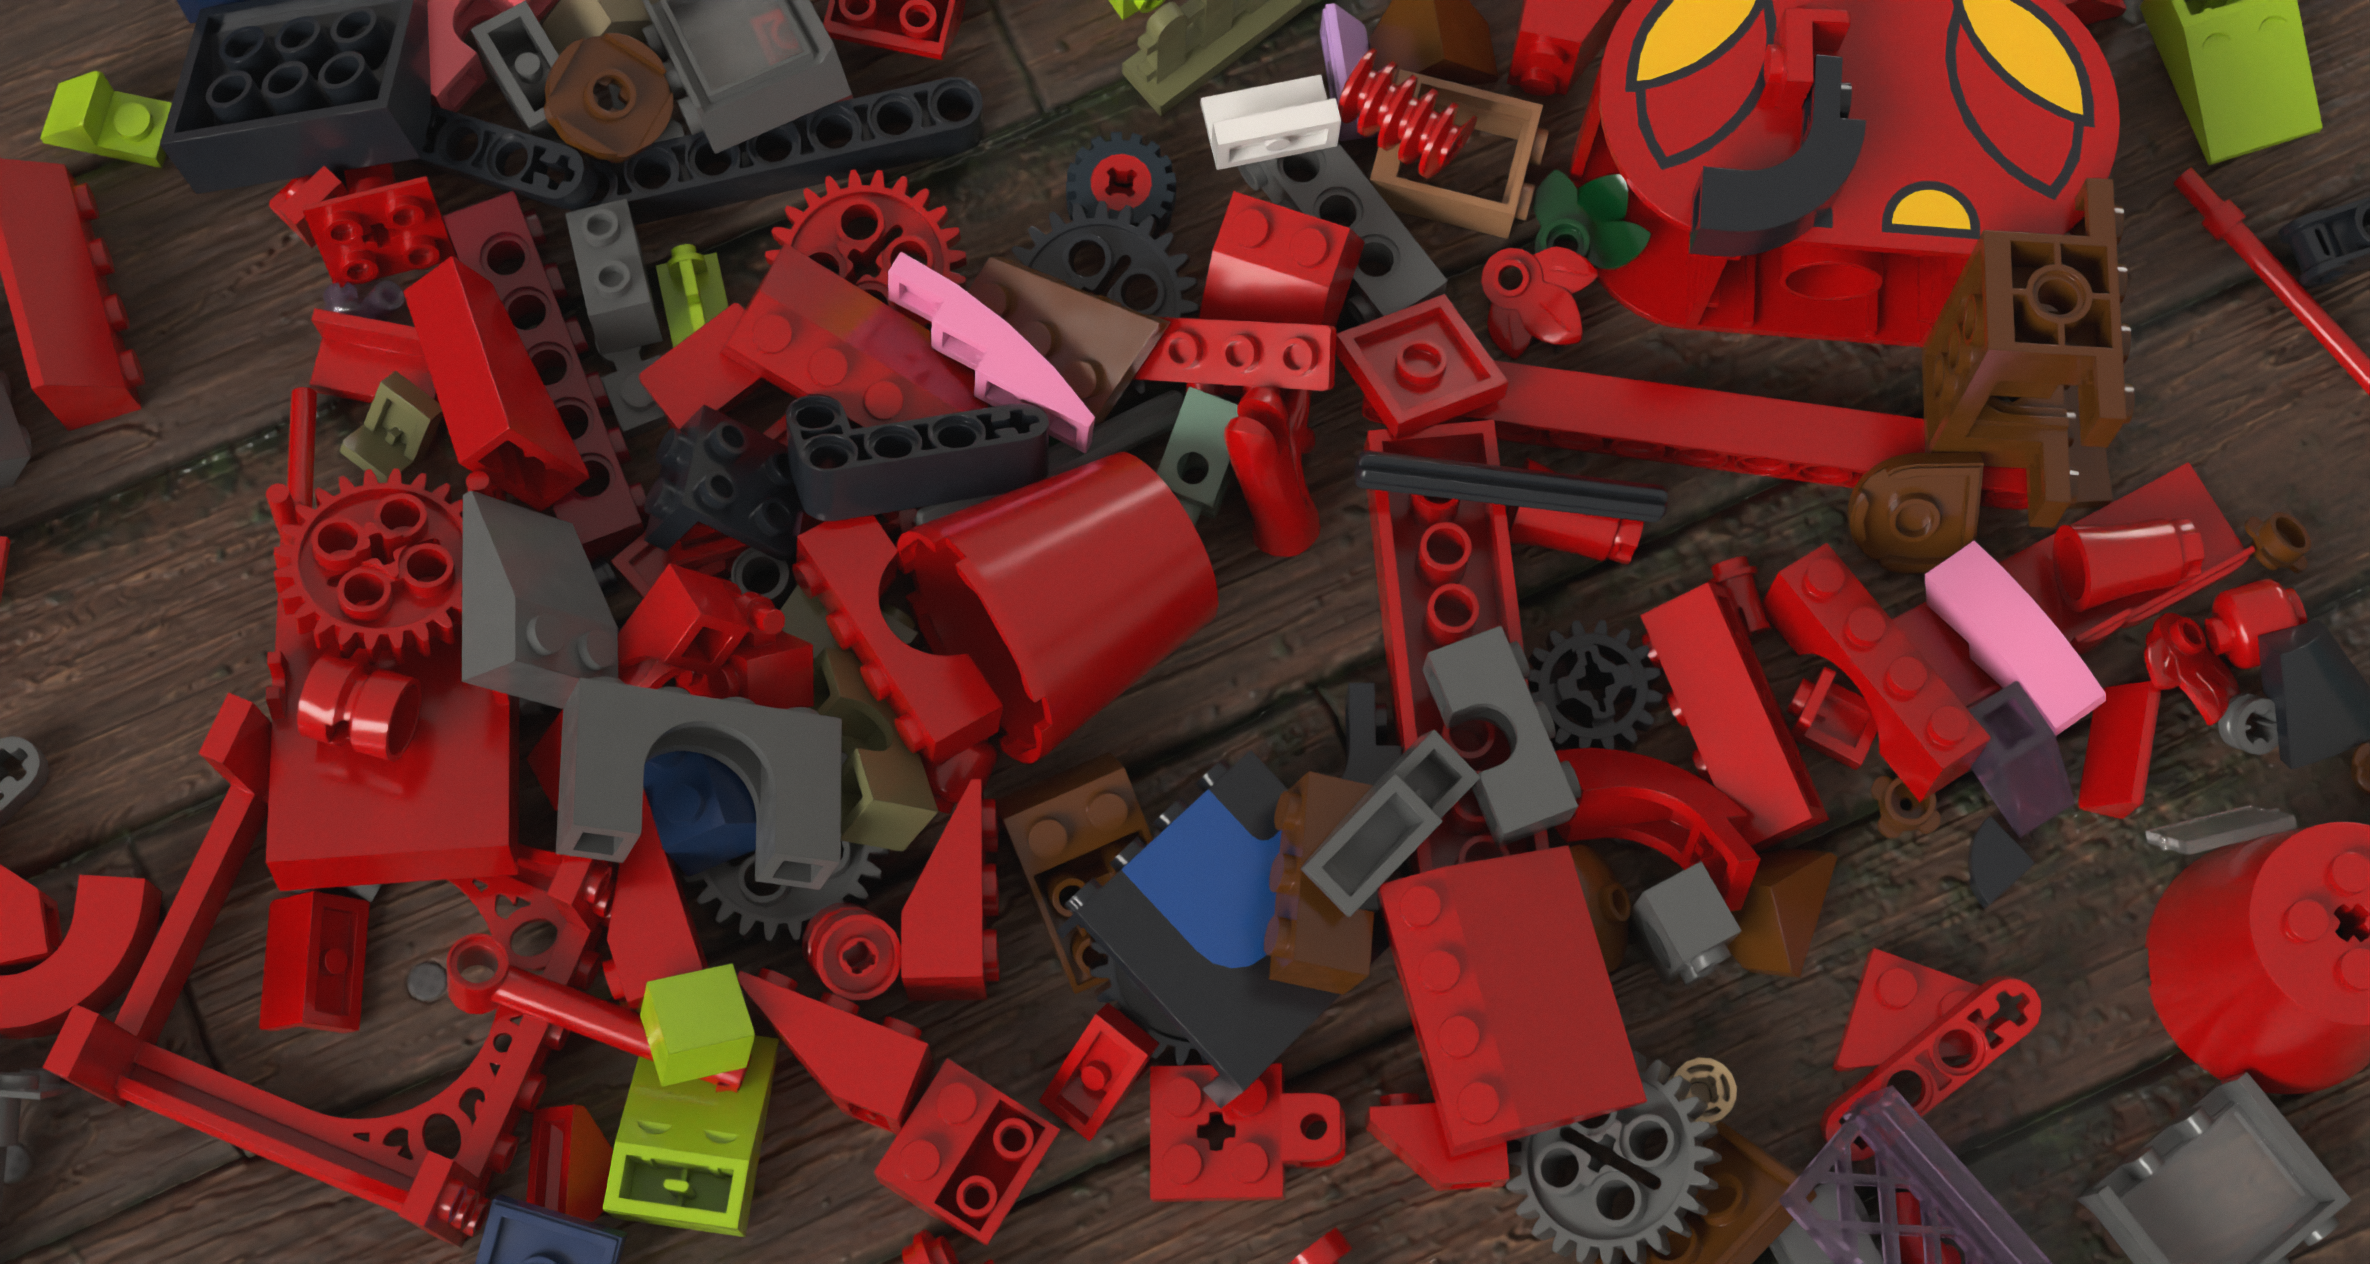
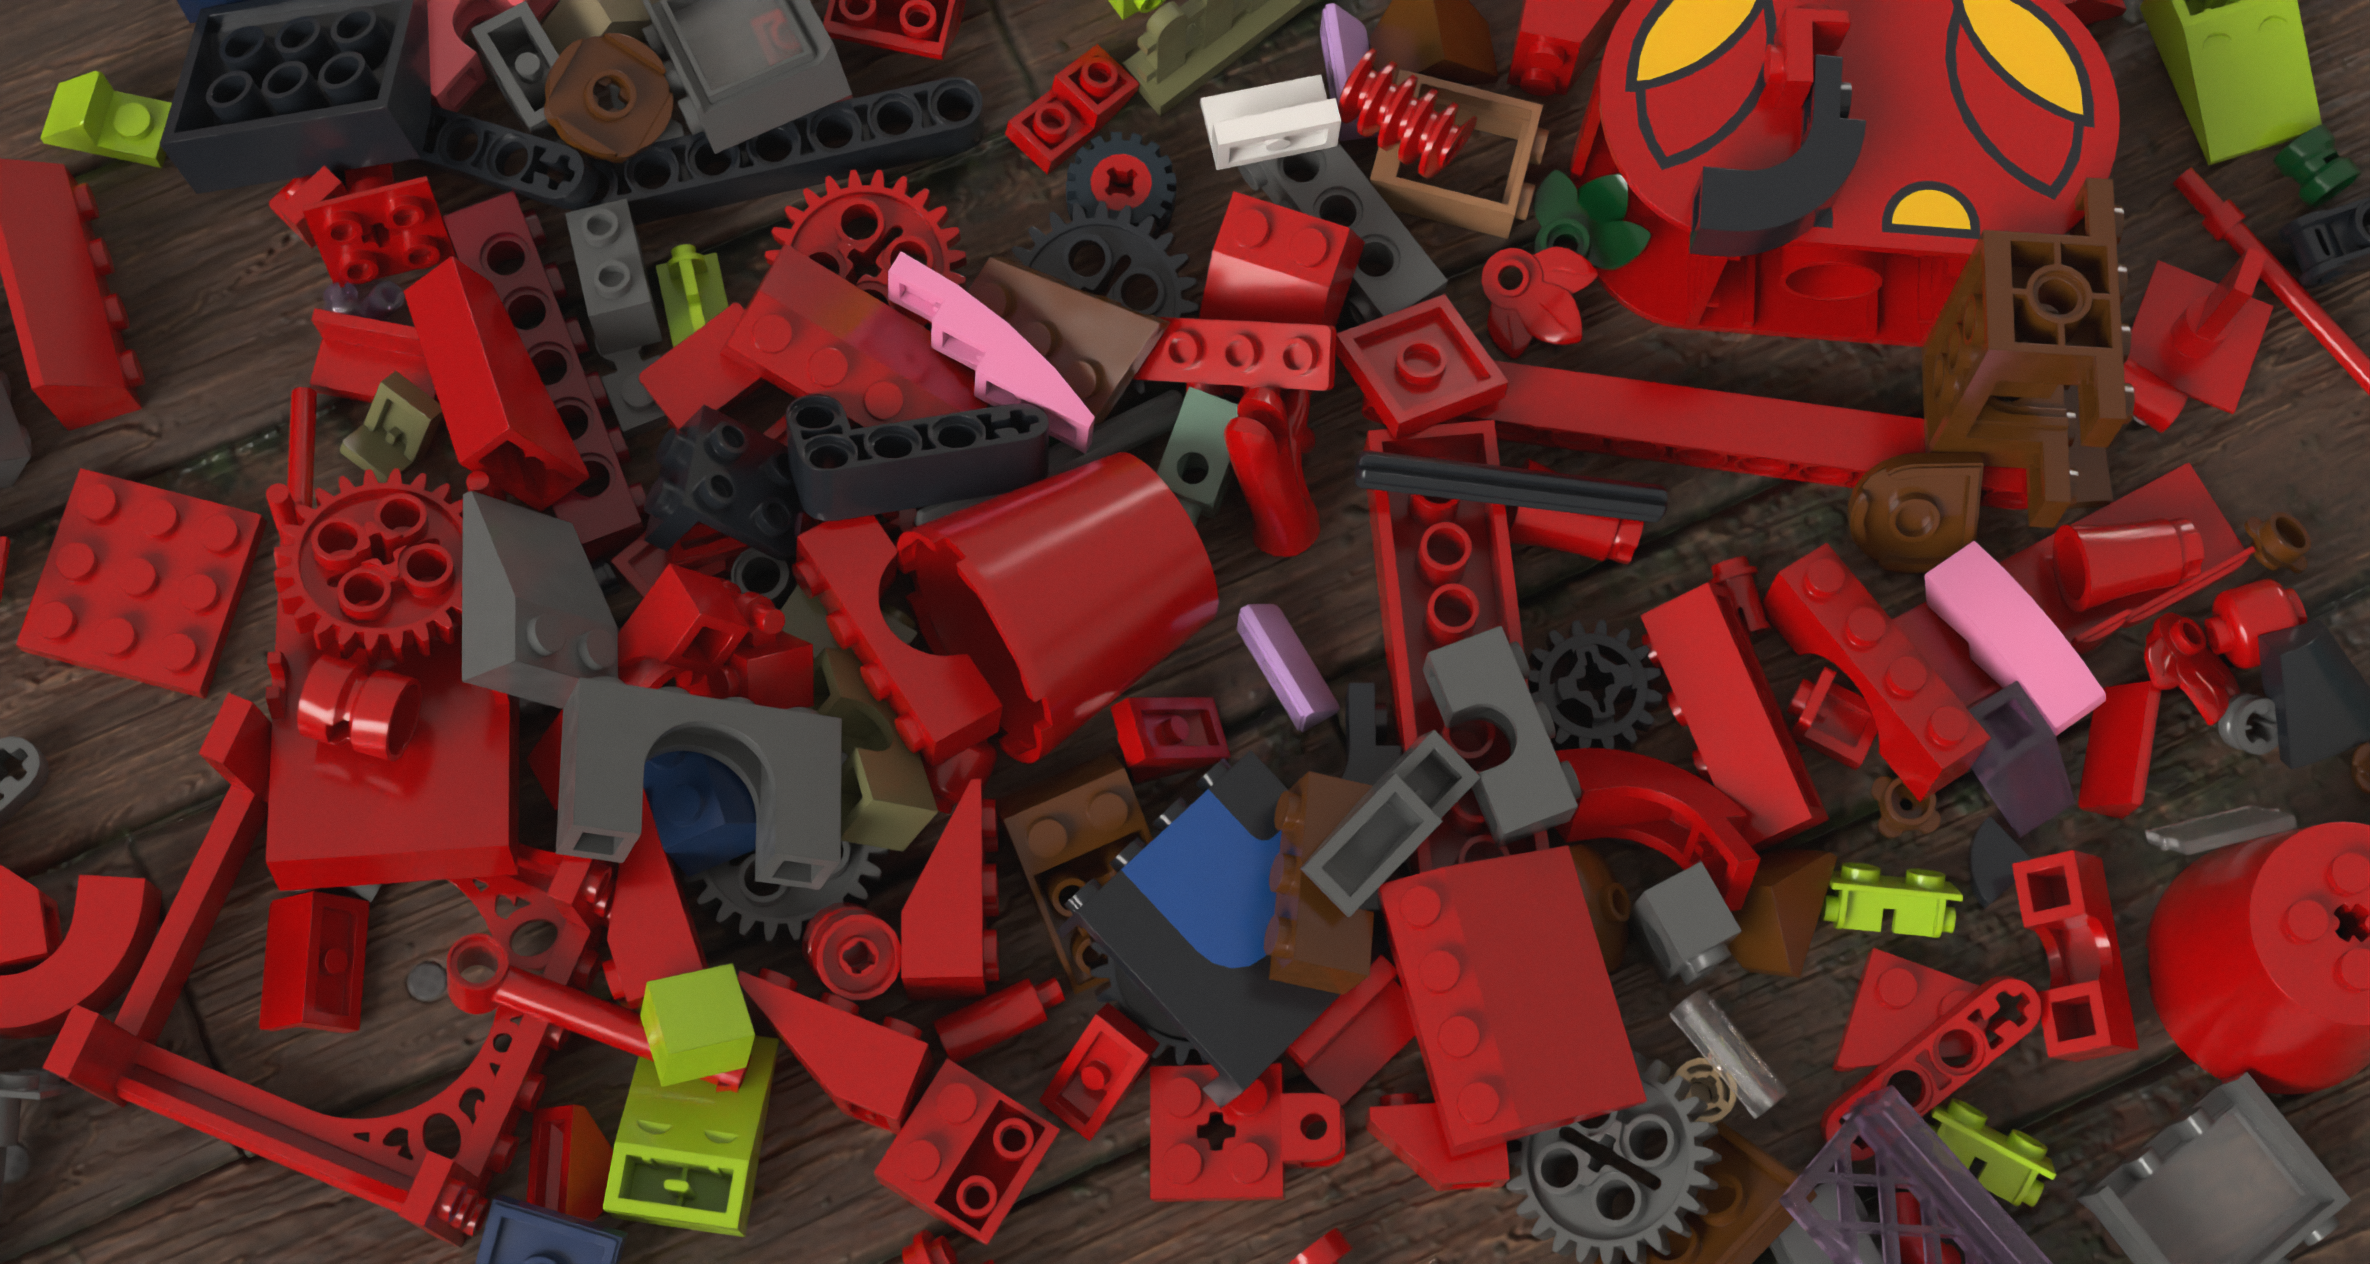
none -> red plate [15,468,267,699]
none -> red cylinder [932,977,1066,1063]
none -> red slope [1005,44,1140,175]
none -> red slope [1110,697,1231,783]
none -> lavender slope [1237,604,1340,733]
none -> red panel [1283,954,1416,1107]
none -> clear slope [1669,988,1789,1119]
none -> lime hinge [1821,862,1963,938]
none -> lime hinge [1912,1098,2056,1207]
none -> red arch [2012,850,2139,1062]
none -> red piece [2124,356,2188,433]
none -> red piece [2129,248,2274,414]
none -> dark green wheel [2273,124,2361,210]

